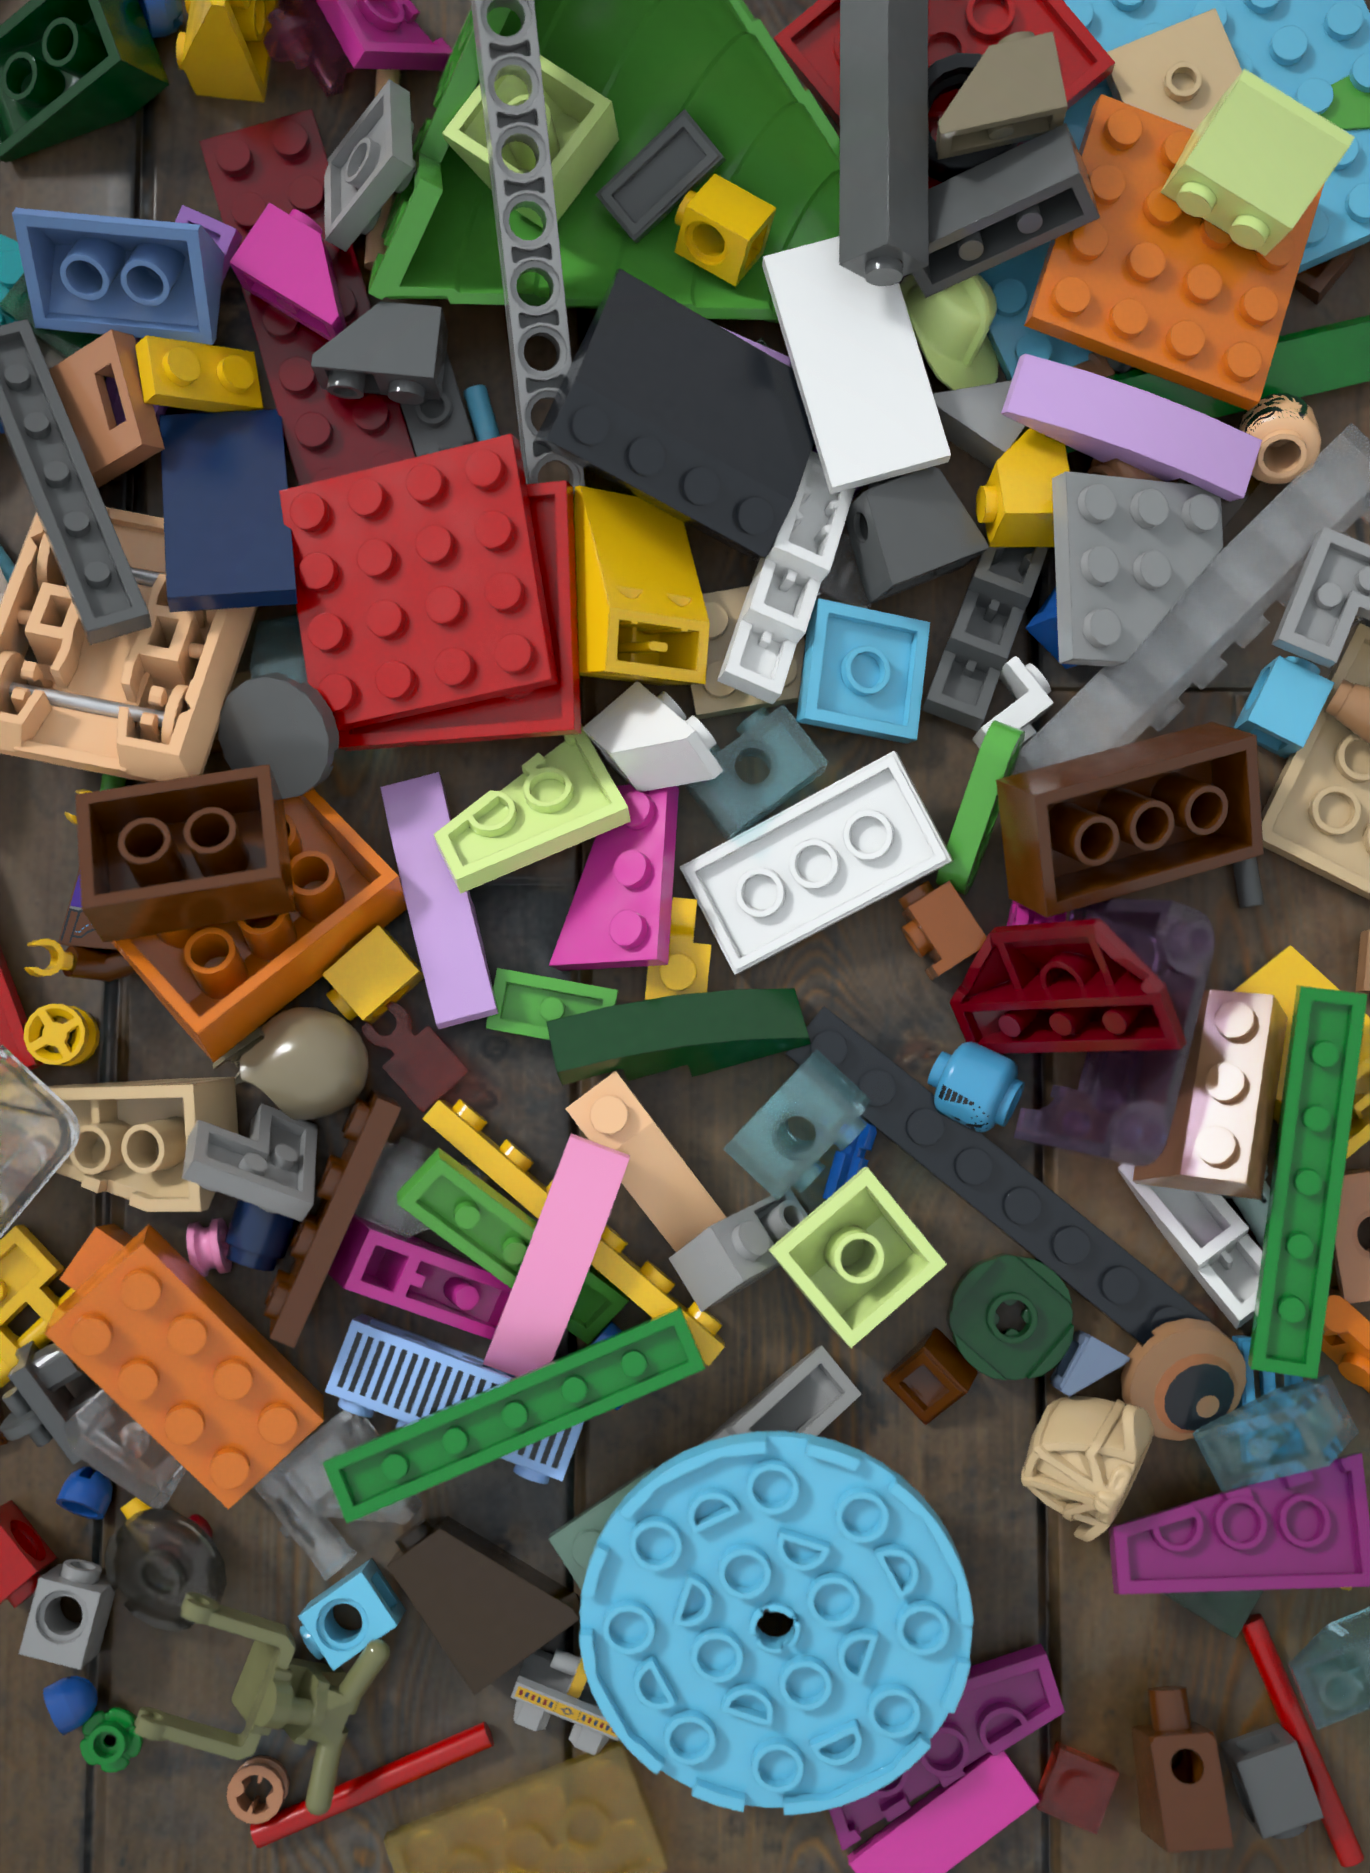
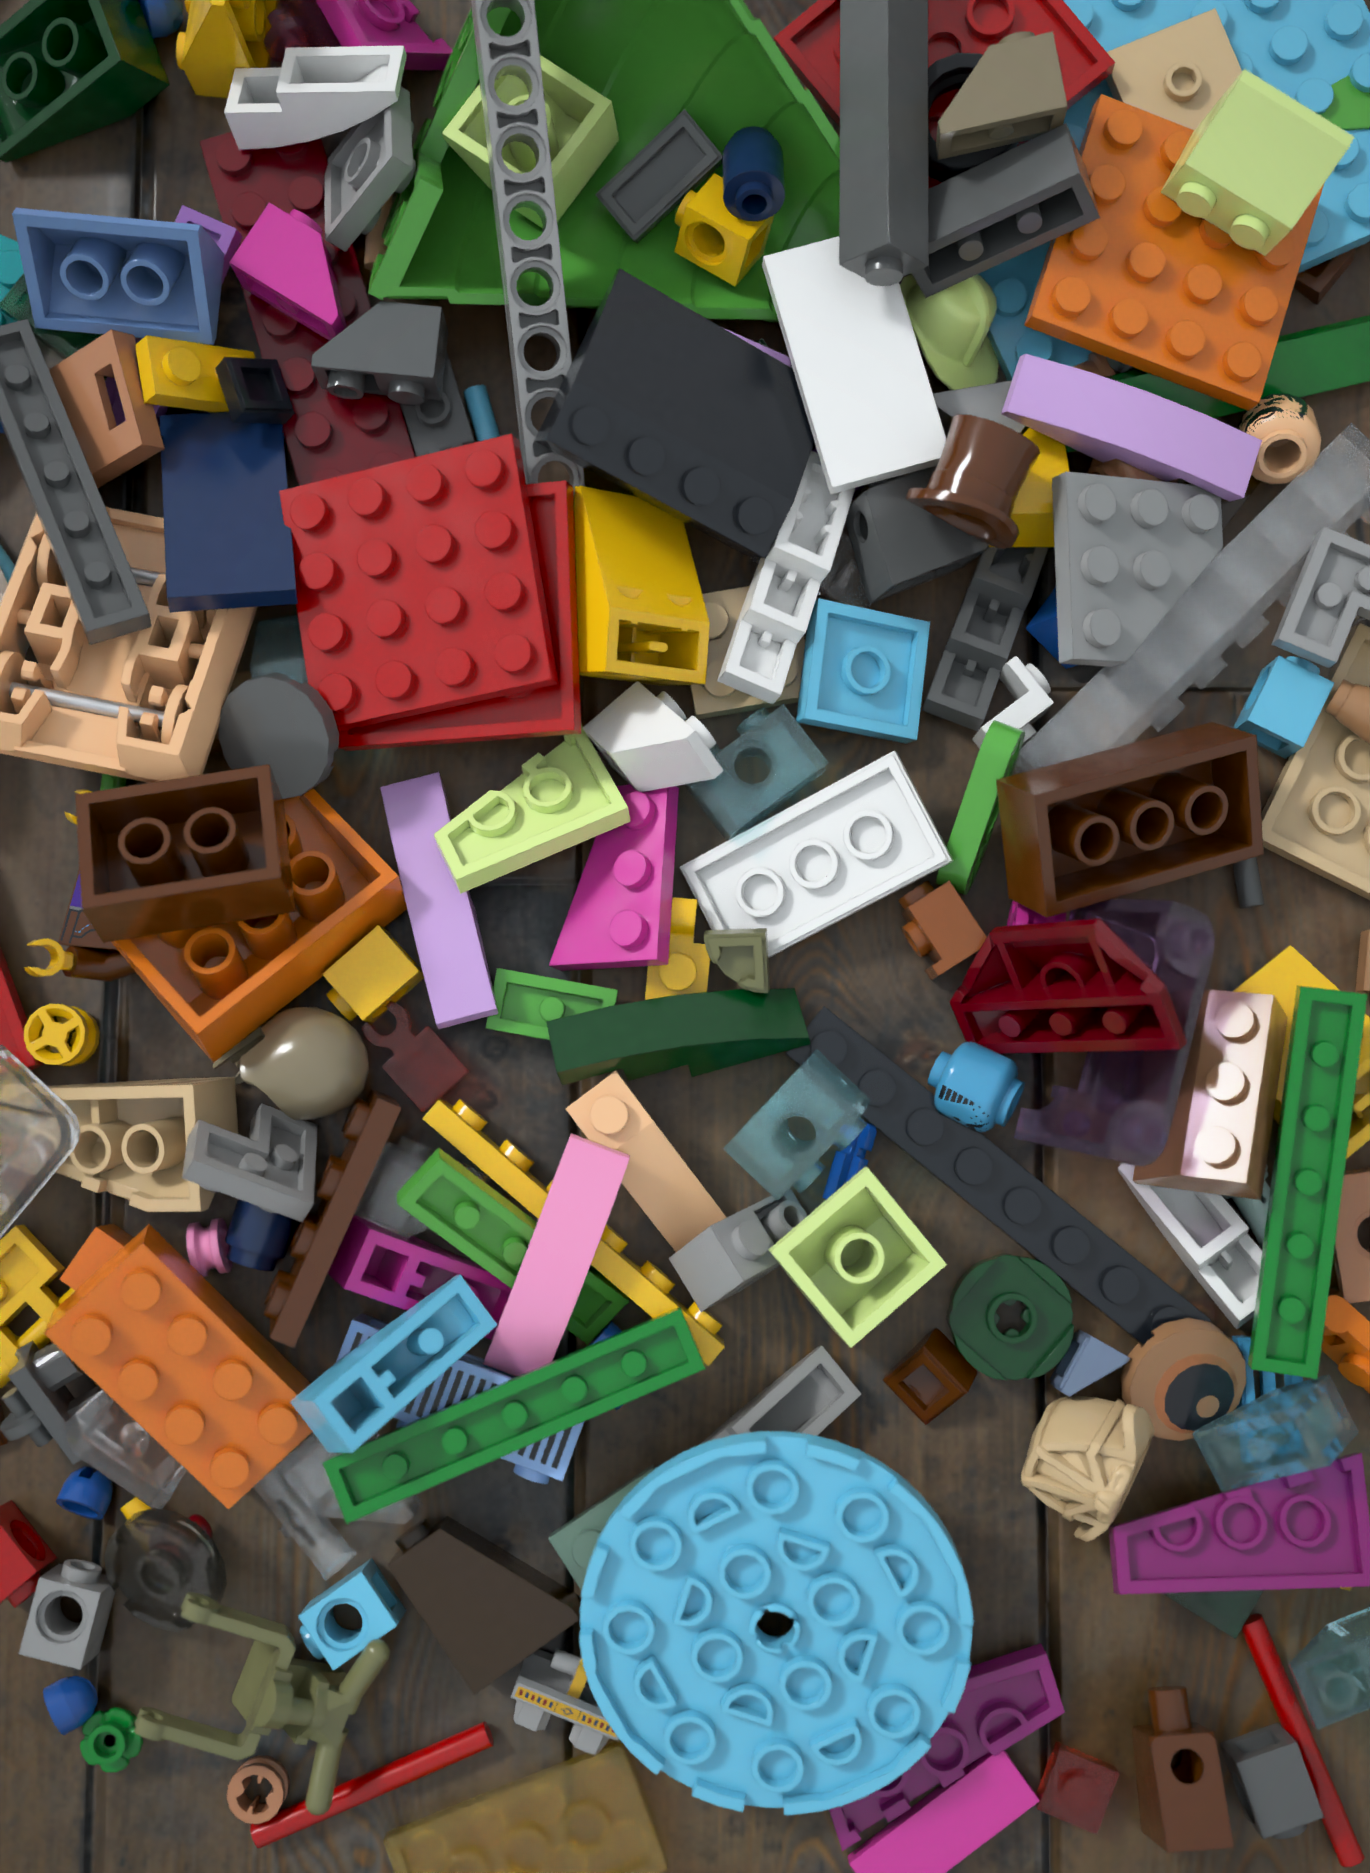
none -> black tile [215,357,295,424]
none -> white slope [224,45,407,150]
none -> medium azure slope [290,1275,497,1453]
none -> olive tile [704,928,770,993]
none -> dark blue brick [722,126,785,221]
none -> reddish brown piece [905,414,1040,549]

